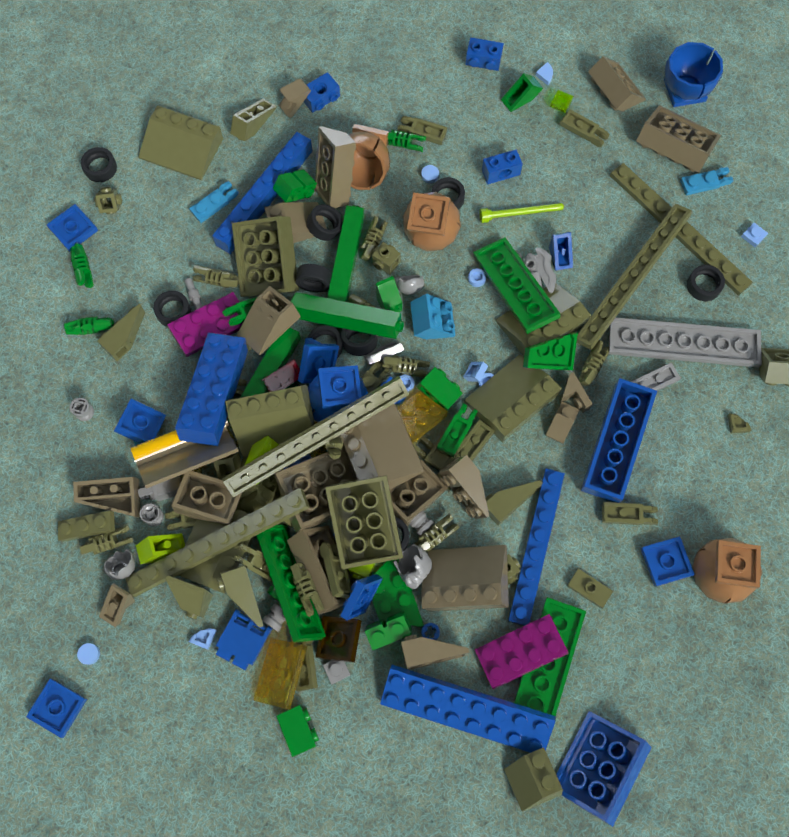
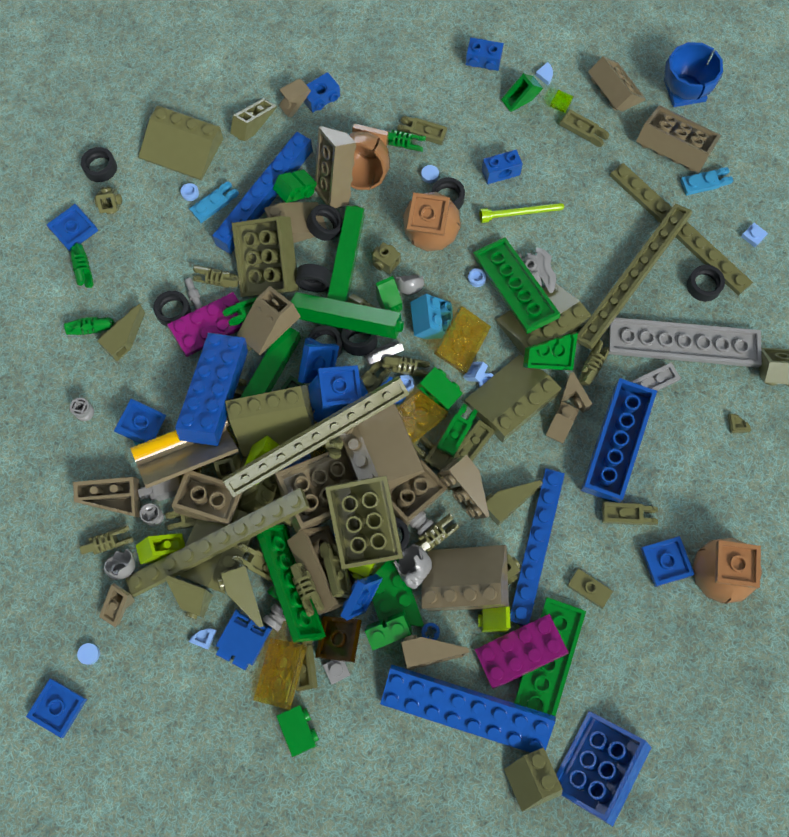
olive plate [58,511,115,542] -> none
plate [261,360,300,392] -> none
olive hinge [360,216,388,261] -> none
blue slope [549,232,573,271] -> none
none -> light blue tile [180,183,199,201]
none -> clear yellow plate [434,306,491,374]
none -> lime slope [478,607,511,632]

